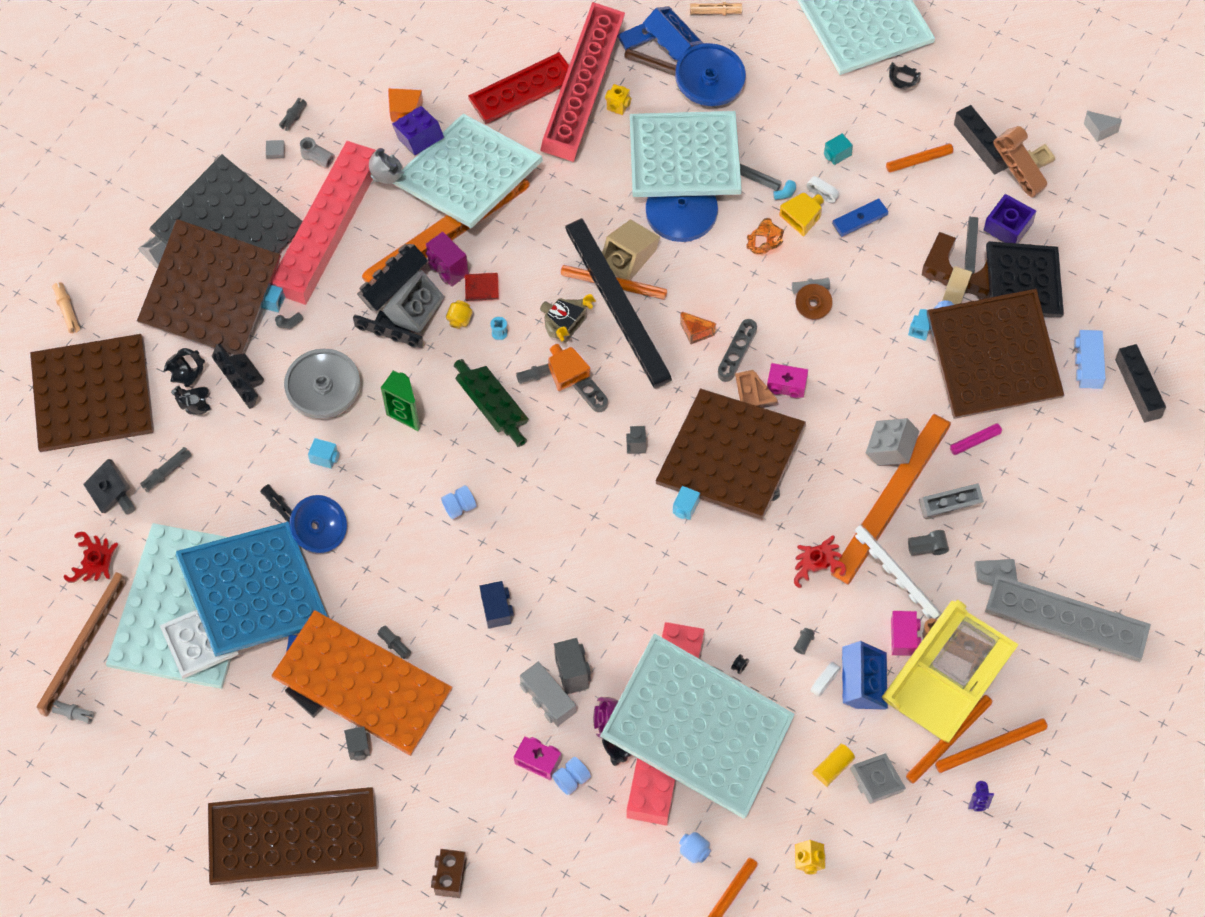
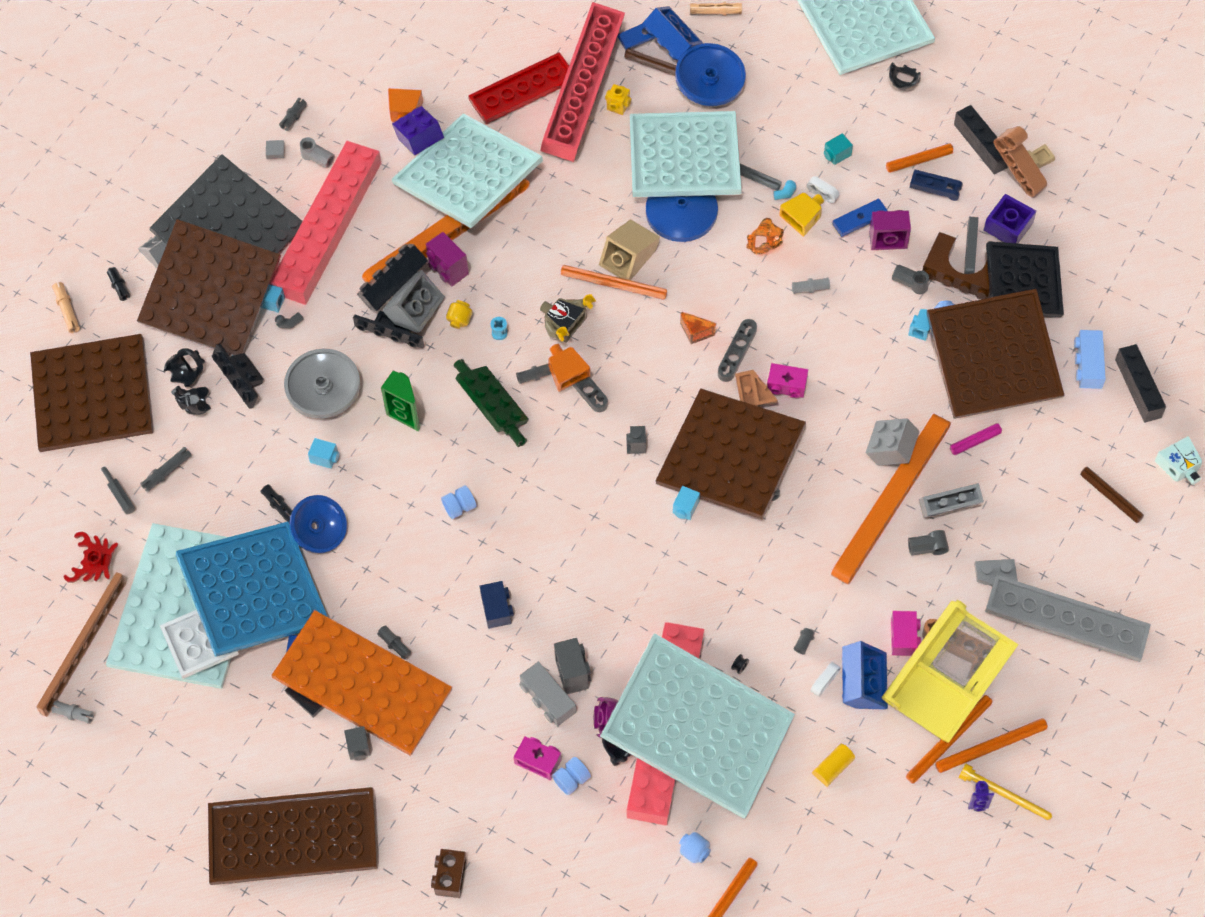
black plate [83,459,130,513] -> none
light grey cylinder [369,148,405,184] -> none
clear red piece [465,273,499,301] -> none
black beam [565,218,672,389] -> none
animal [794,535,847,588] -> none
dark orange dish [795,284,832,320] -> none
yellow brick [795,840,826,875] -> none
light grey hinge [850,753,906,804] -> none
white plate [854,525,942,619] -> none
tan slope [942,266,972,304] -> none
light grey slope [1083,111,1122,142] -> none
none -> black axle [107,267,131,301]
none -> magenta brick [869,210,911,250]
none -> dark grey piece [892,264,929,294]
none -> dark blue plate [909,169,963,201]
none -> yellow piece [958,763,1052,820]
none -> reddish brown axle [1080,467,1144,523]
none -> light aqua torso [1155,436,1202,485]

